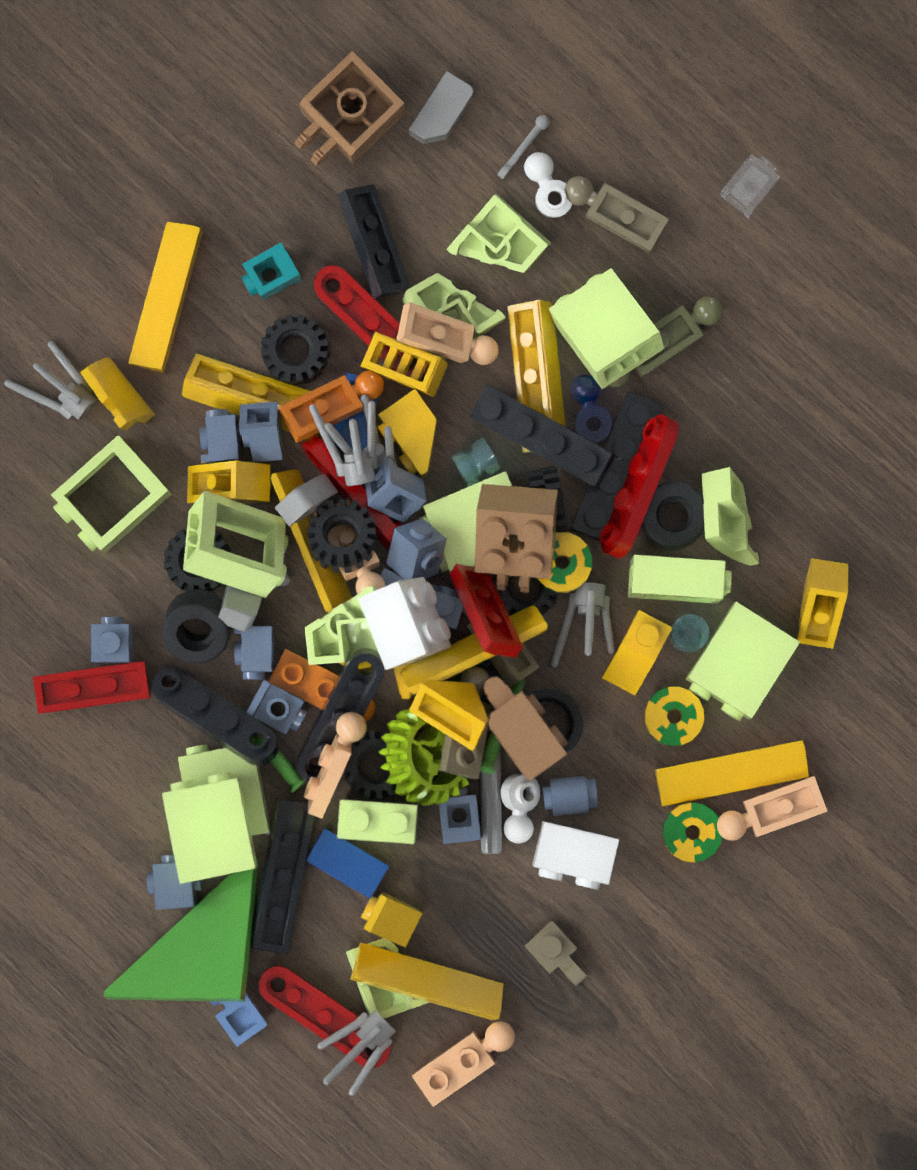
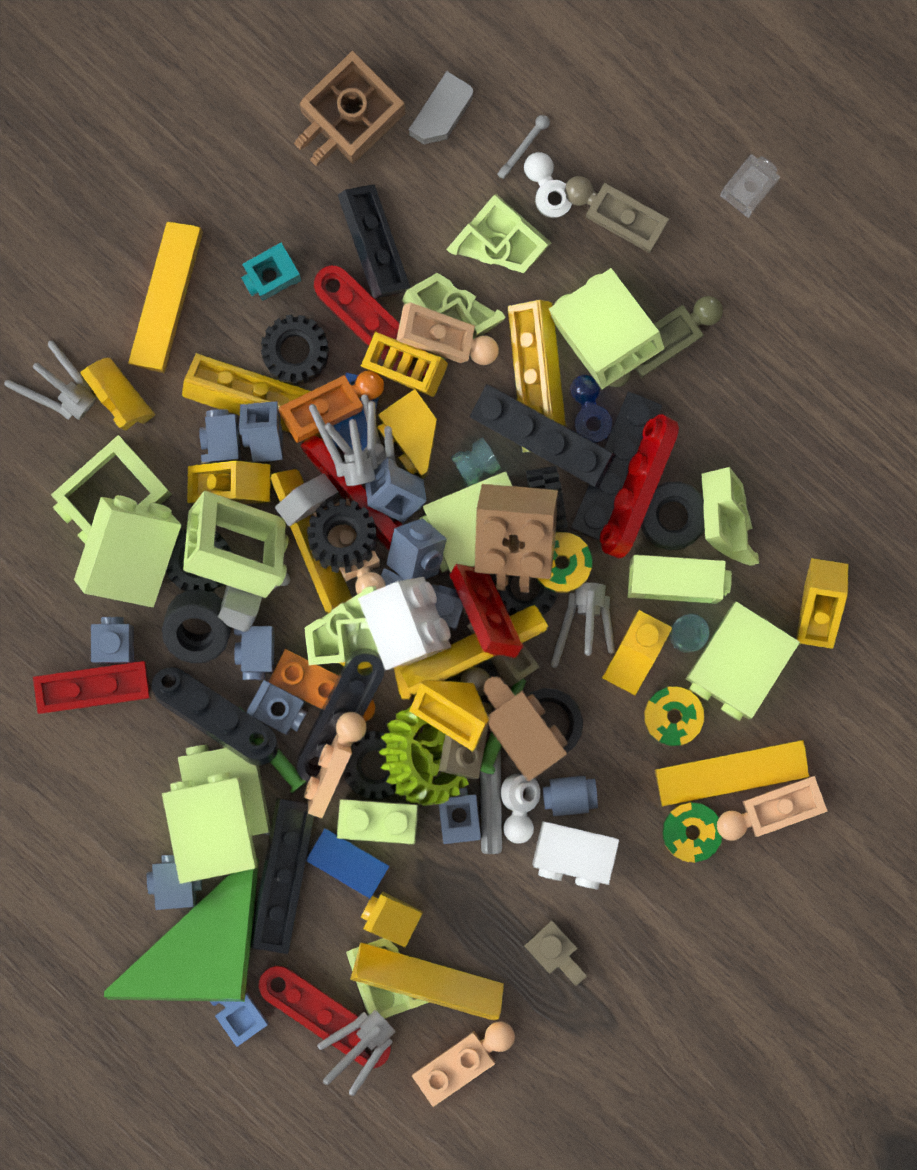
none -> yellowish green brick [74,495,181,607]

